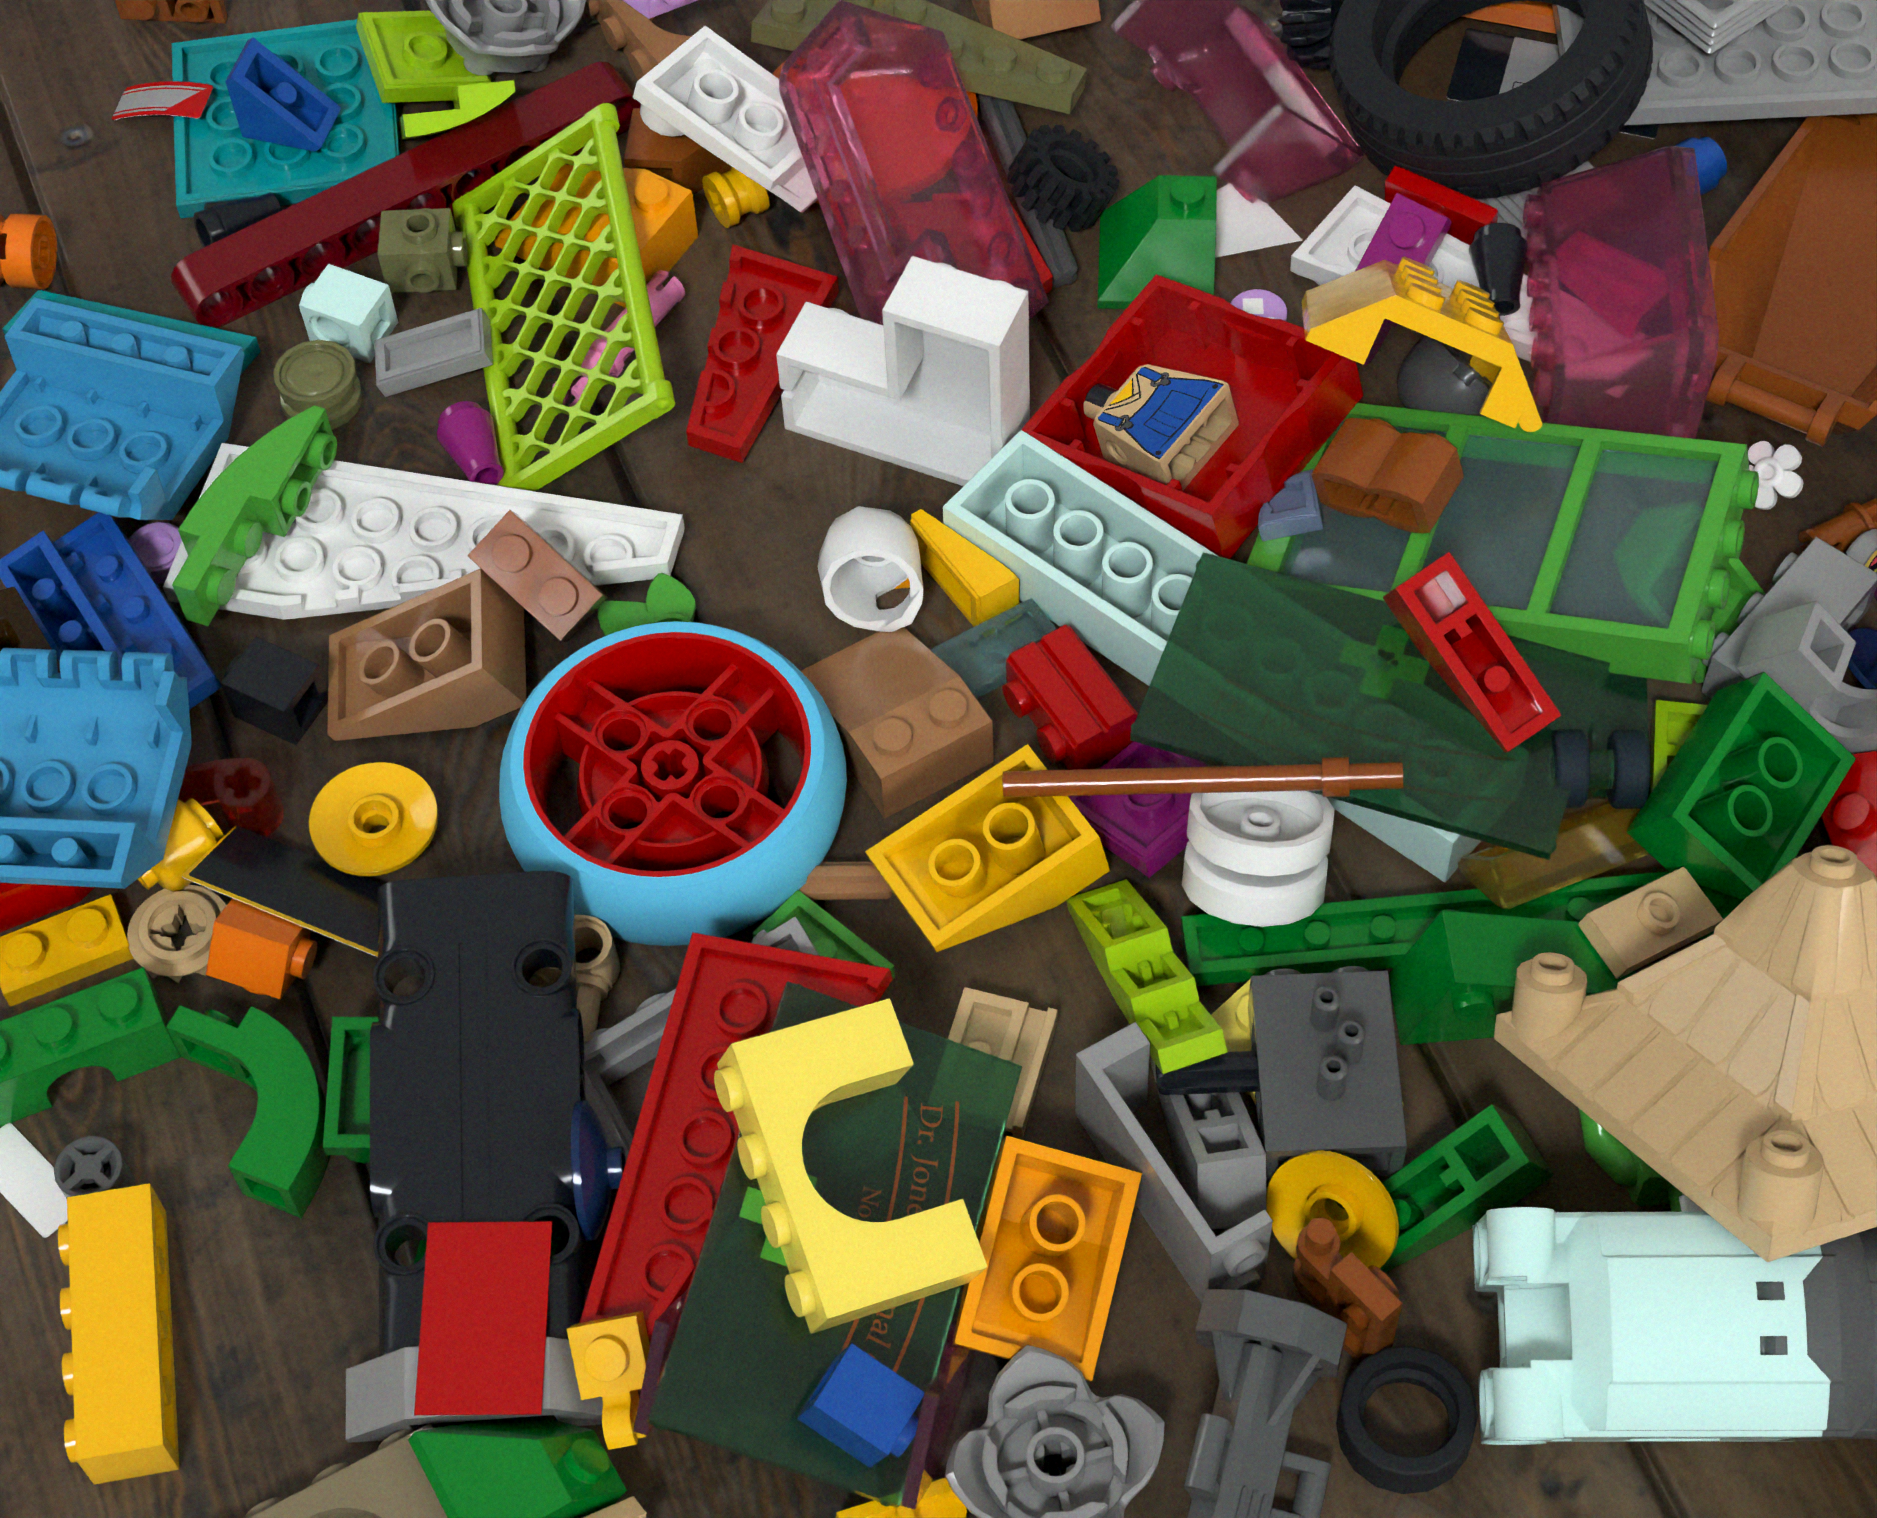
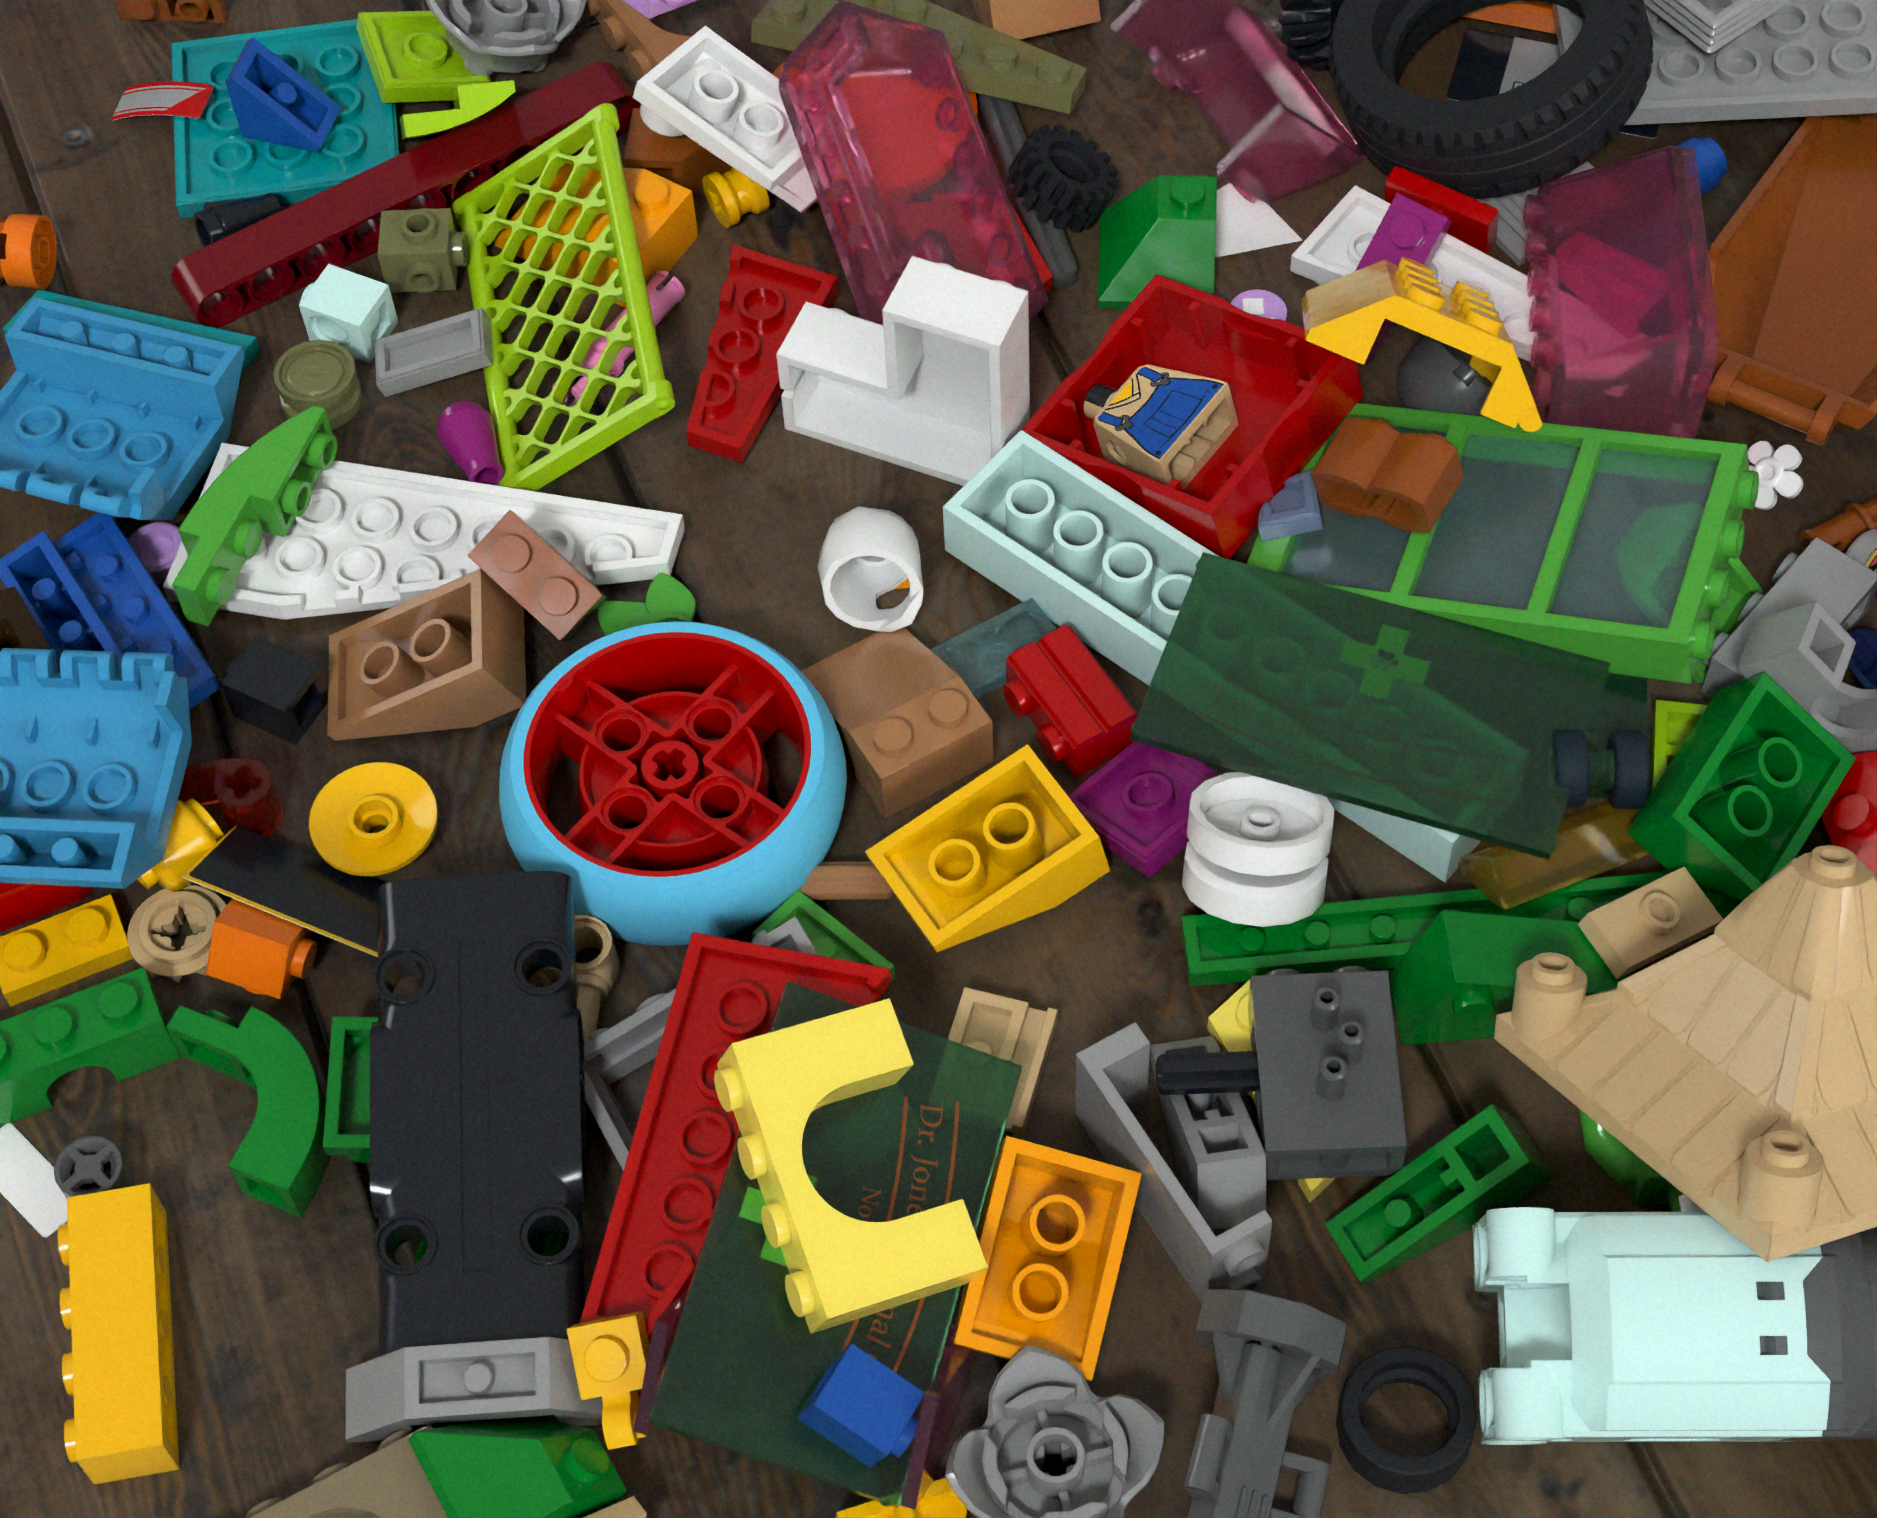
red sticker [414,1221,552,1415] -> none
dark blue dish [571,1100,626,1241] -> none
yellow slope [910,509,1019,632] -> none
dark orange bar [1002,757,1403,797] -> none
lime slope [1066,879,1227,1074] -> none
yellow dish [1266,1150,1399,1269] -> none
dark orange plate [1292,1217,1403,1364] -> none
red slope [1382,552,1562,753] -> none
black cone [1469,223,1528,316] -> none

